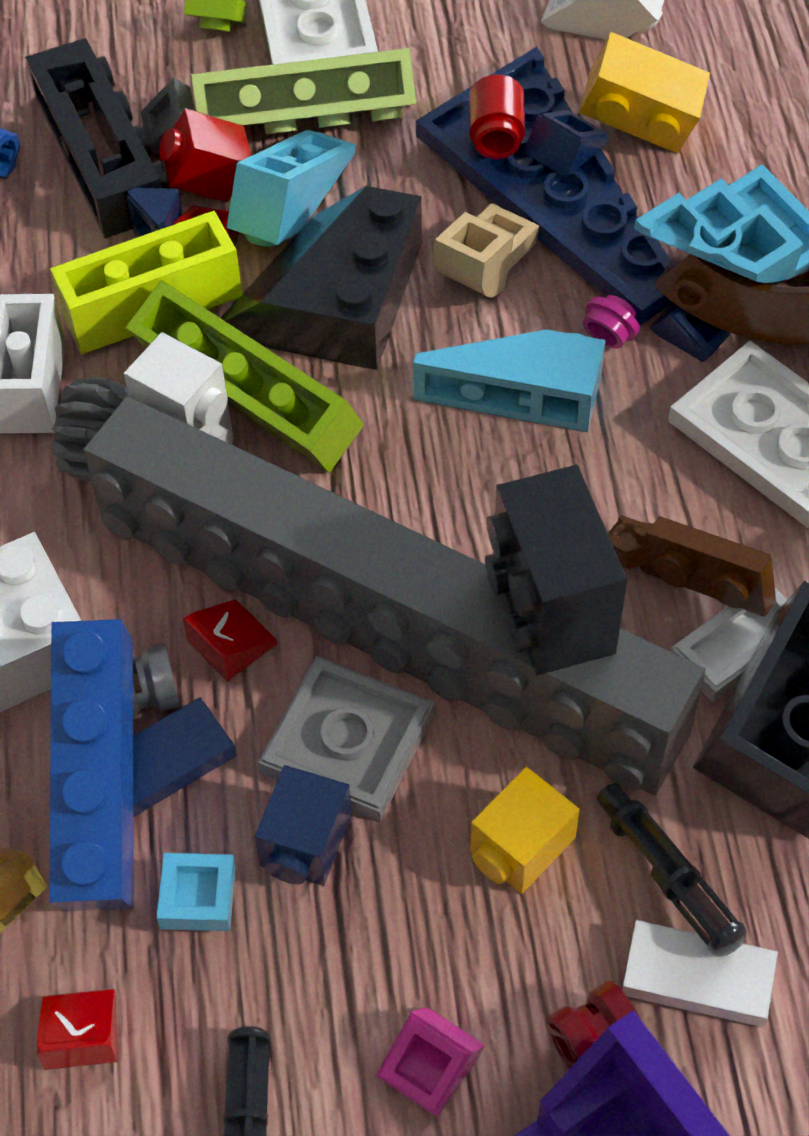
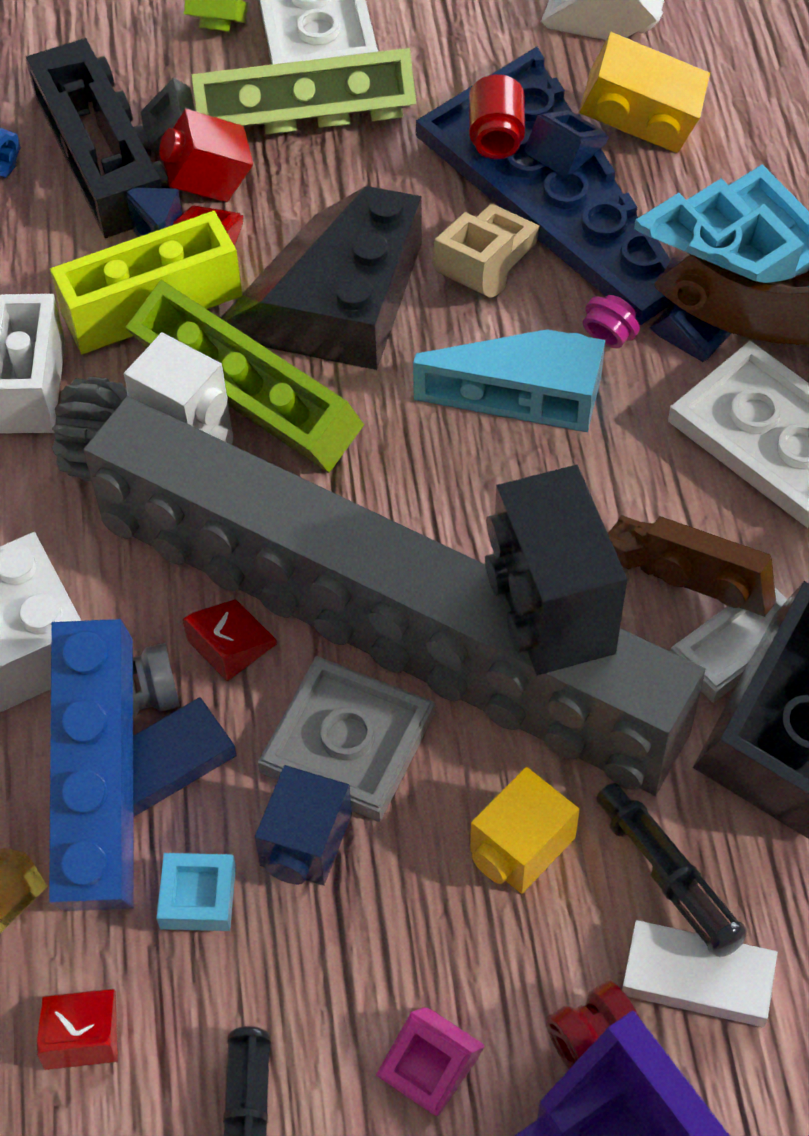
medium azure slope [227,129,356,247] -> none

